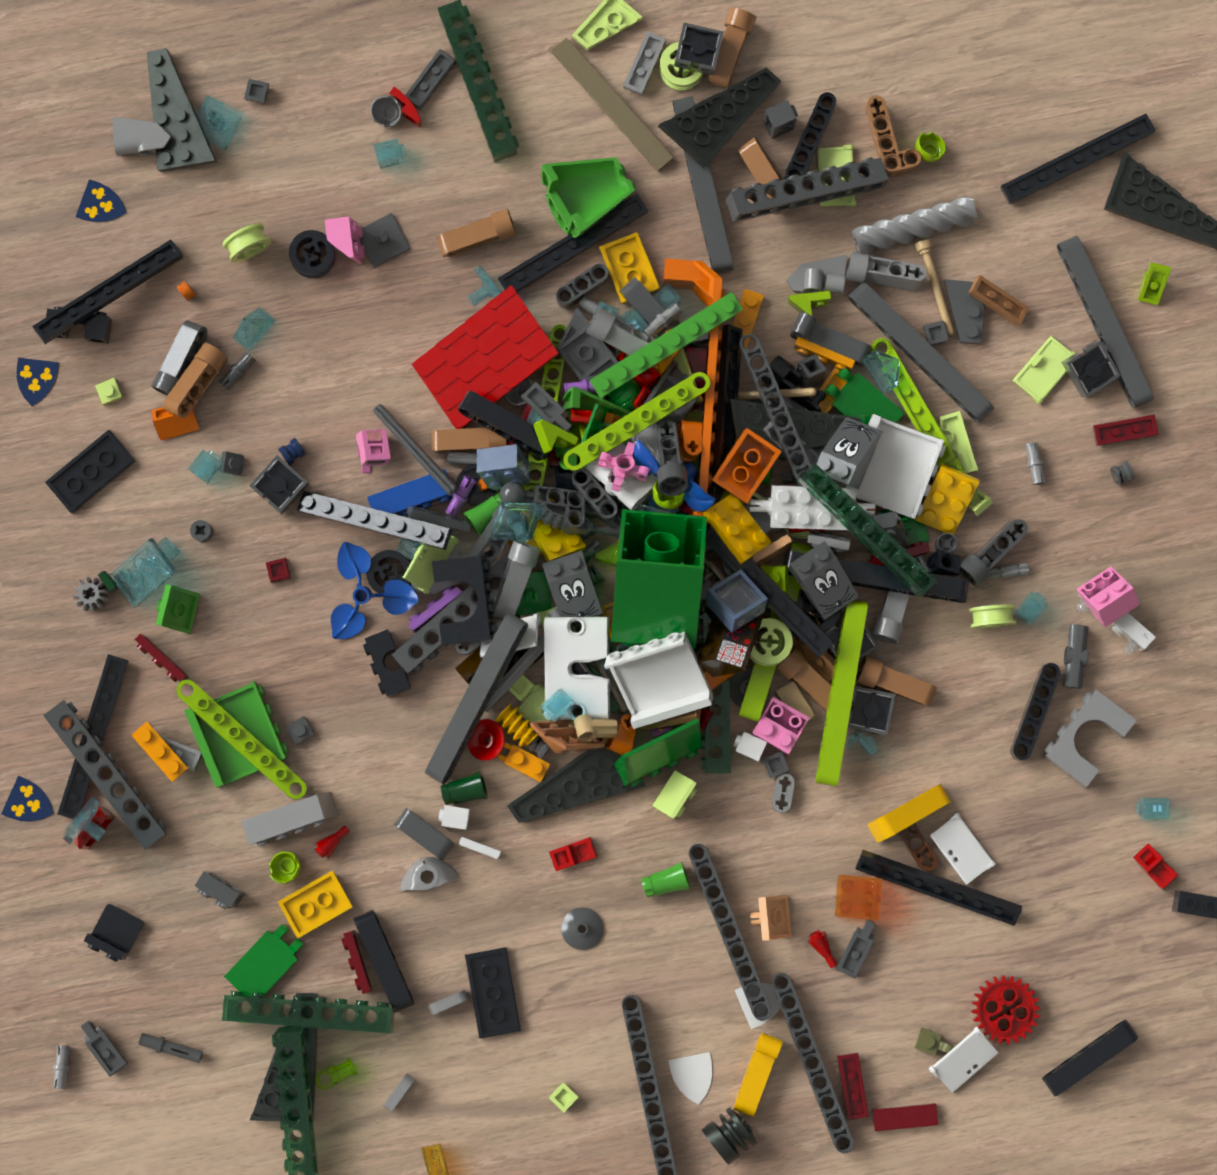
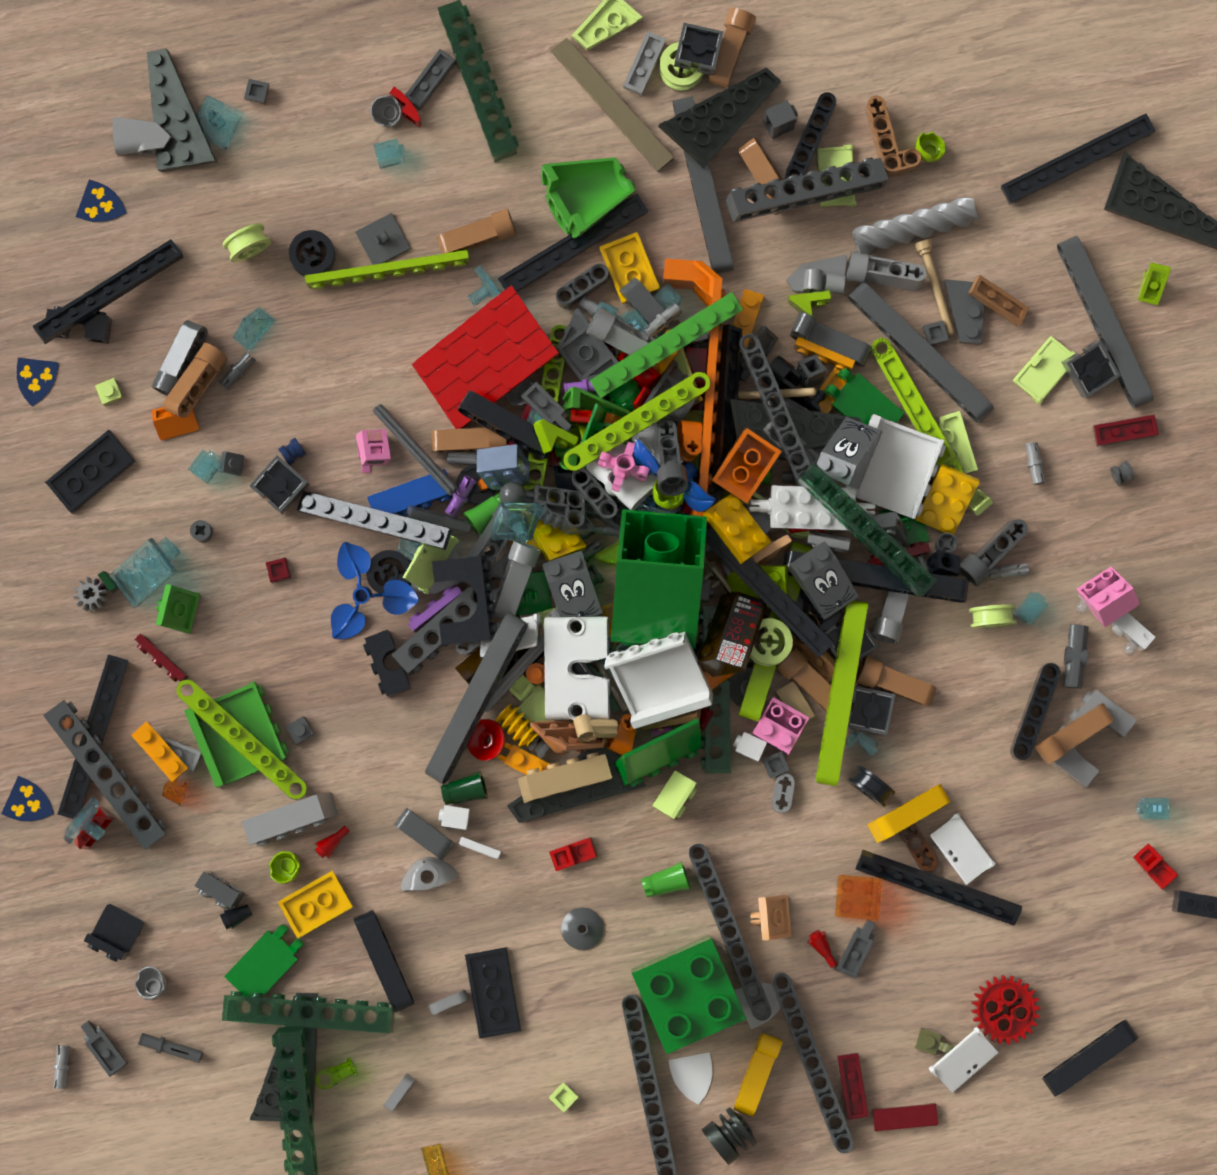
orange axle [177,281,196,301] -> none
bright pink slope [325,216,365,264] -> none
dark red plate [342,930,373,994] -> none
clear light blue brick [540,688,576,722] -> none
sand blue piece [705,569,768,633] -> none
clear light blue slope [862,350,899,395] -> none
none -> light grey hair [134,966,167,1000]
none -> clear orange tile [162,779,188,806]
none -> black cone [220,904,253,930]
none -> lime plate [305,250,470,290]
none -> tan wedge [518,752,612,803]
none -> orange brick [526,662,545,684]
none -> green brick [631,935,746,1054]
none -> dark grey hinge [739,326,778,382]
none -> black wheel [847,765,896,808]
none -> medium nougat beam [1035,703,1115,765]

